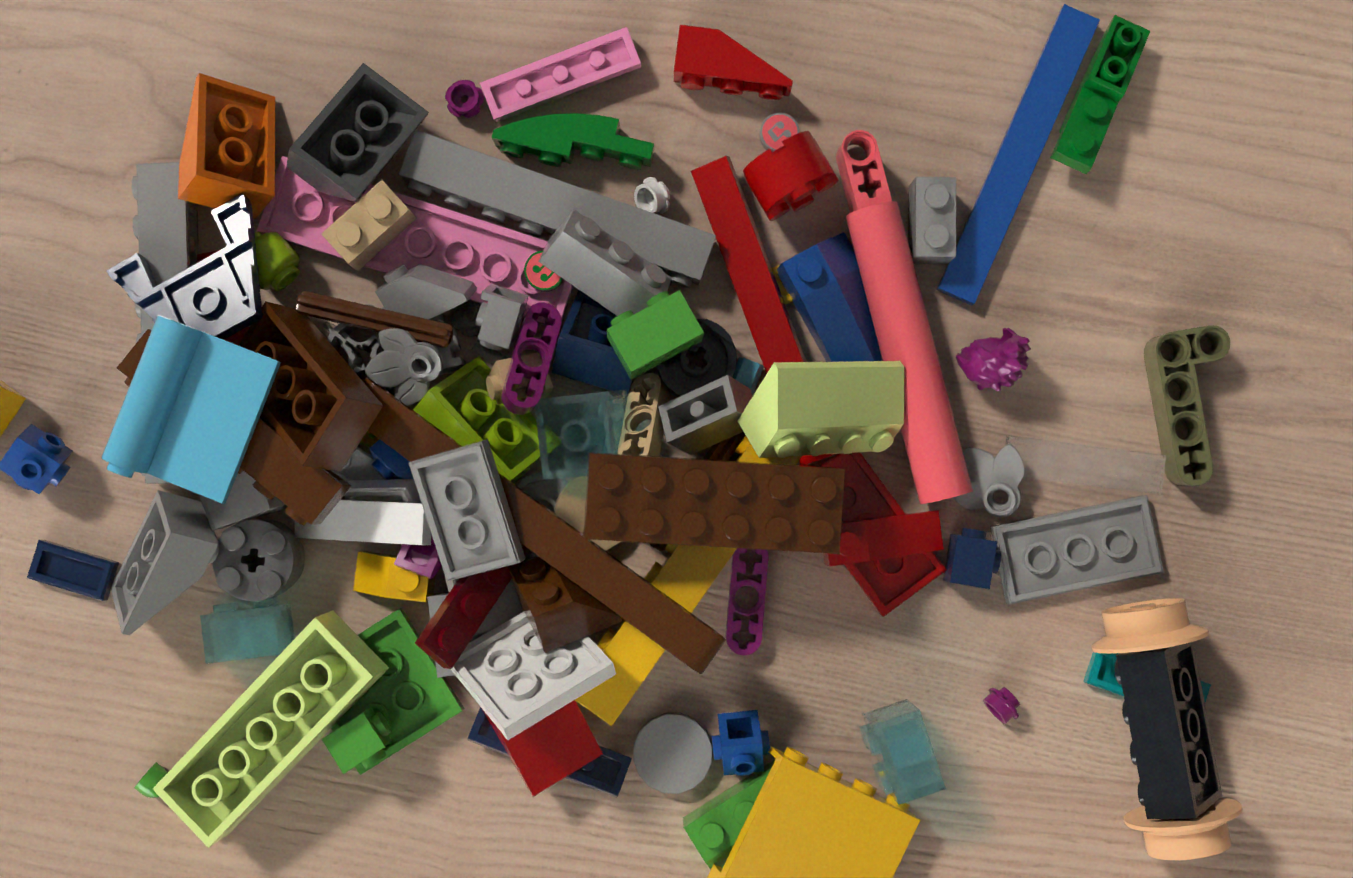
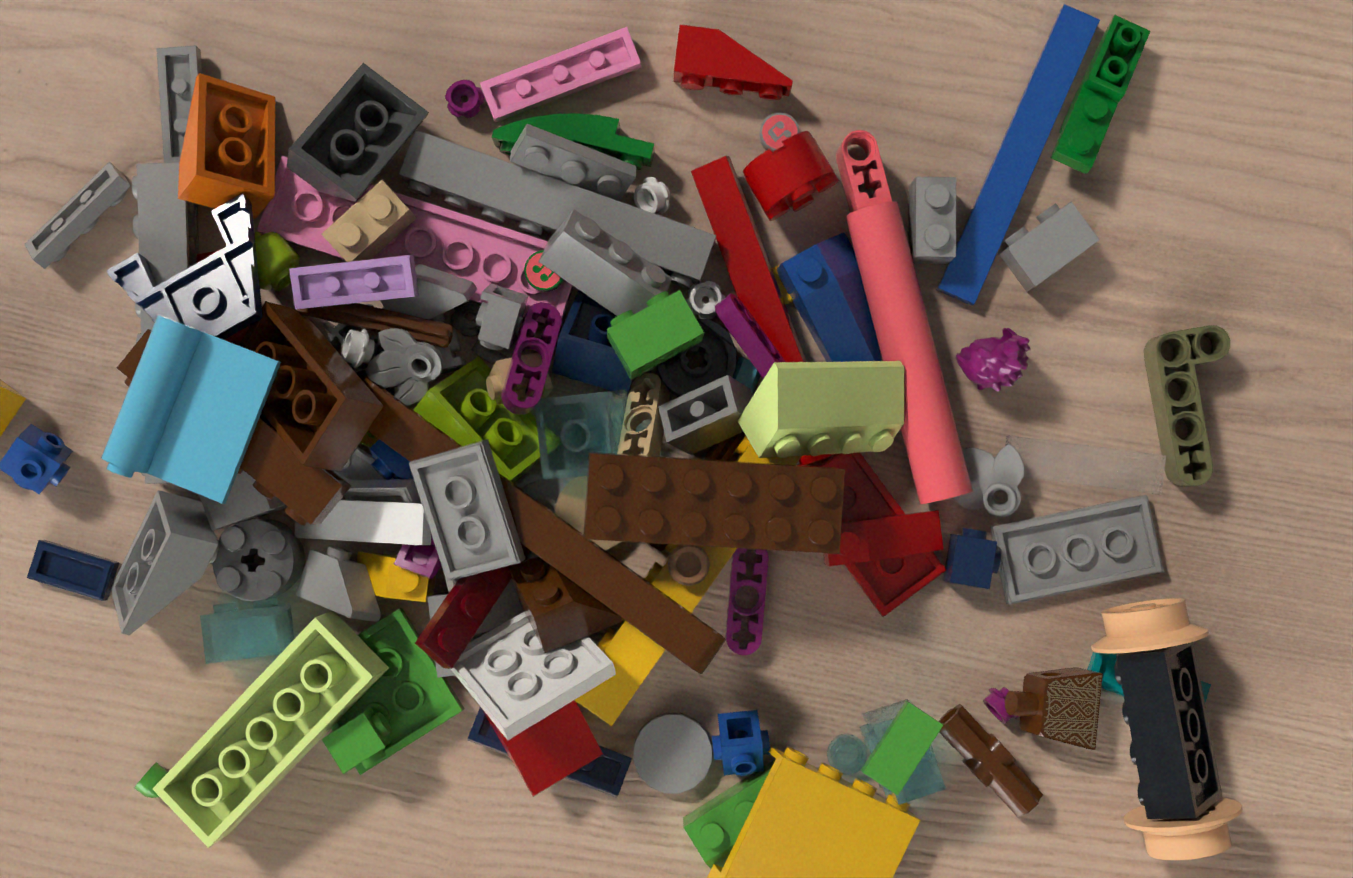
none -> light grey plate [25,162,131,269]
none -> light grey plate [156,45,202,163]
none -> lavender plate [289,255,419,309]
none -> light grey slope [296,546,381,622]
none -> white plate [341,329,375,368]
none -> light grey plate [510,124,636,201]
none -> medium nougat tile [668,545,710,586]
none -> white plate [686,281,725,319]
none -> magenta beam [715,293,785,379]
none -> clear light blue plate [827,734,867,775]
none -> bright green tile [861,700,943,796]
none -> reddish brown piece [939,704,1043,818]
none -> light grey brick [999,201,1100,292]
none -> reddish brown torso [1005,667,1103,750]

